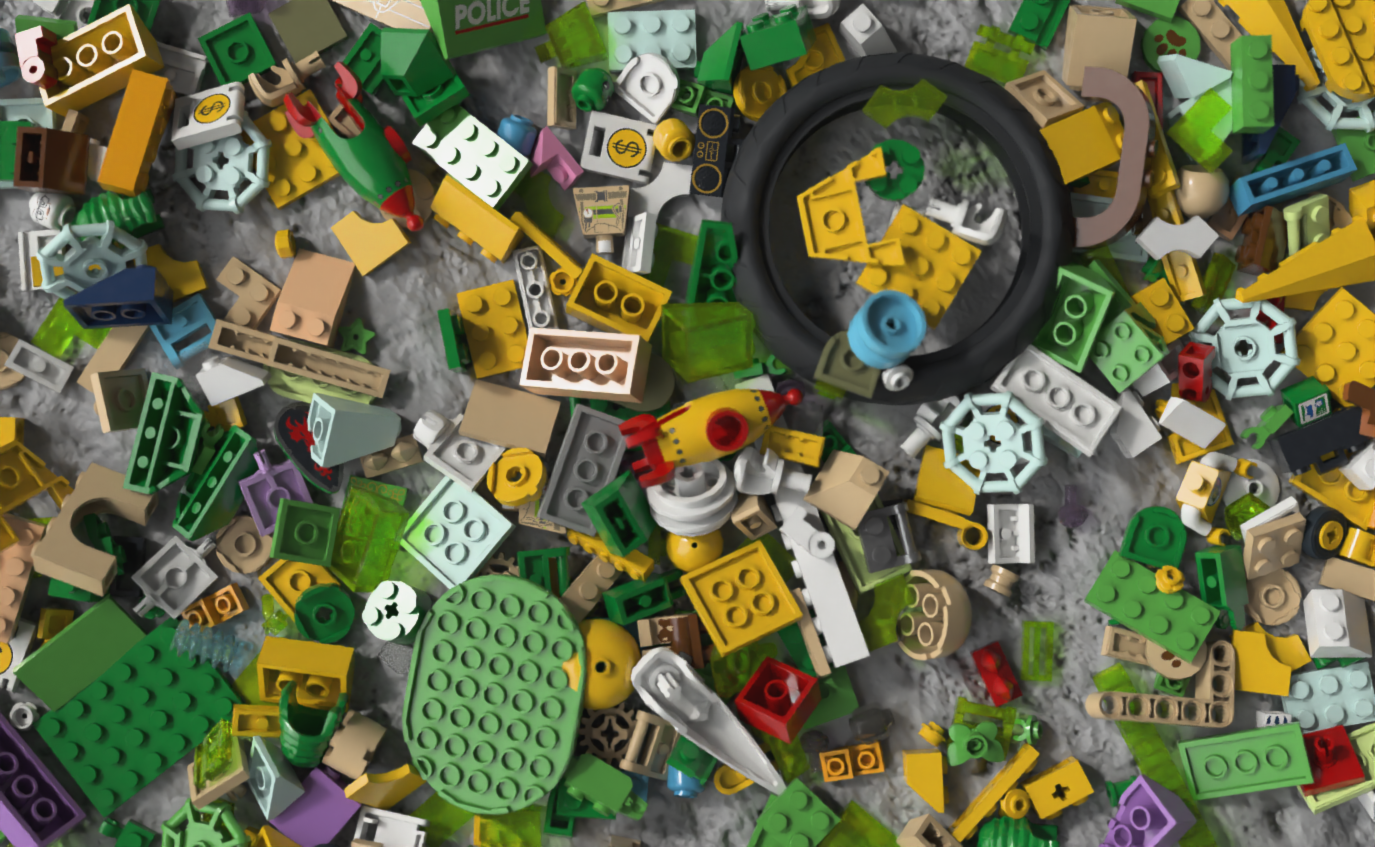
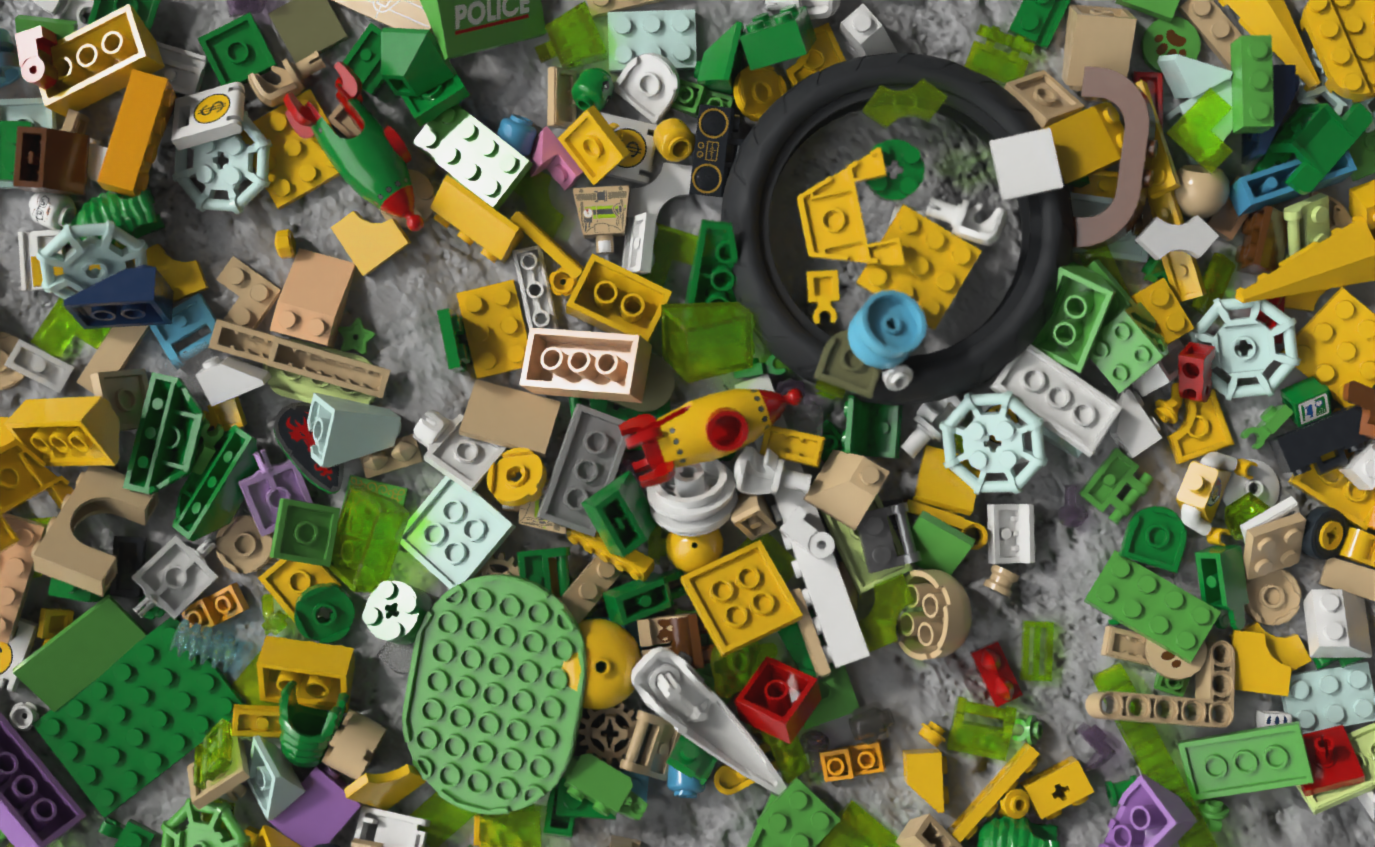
green slope [83,513,127,575] -> none
bright green animal [946,720,1004,766] -> none
yellow plate [1155,565,1185,594] -> none
white slope [1158,397,1226,449] -> none
none -> yellow slope [4,396,119,466]
none -> yellow tile [557,105,631,185]
none -> yellow plate [806,270,840,324]
none -> green bracket [842,395,903,459]
none -> bright green tile [900,510,975,575]
none -> white tile [989,128,1063,202]
none -> clear purple plate [1075,722,1116,772]
none -> bright green plate [1078,448,1154,525]
none -> bright green plate [1198,799,1229,832]
none -> green plate [1269,103,1373,195]

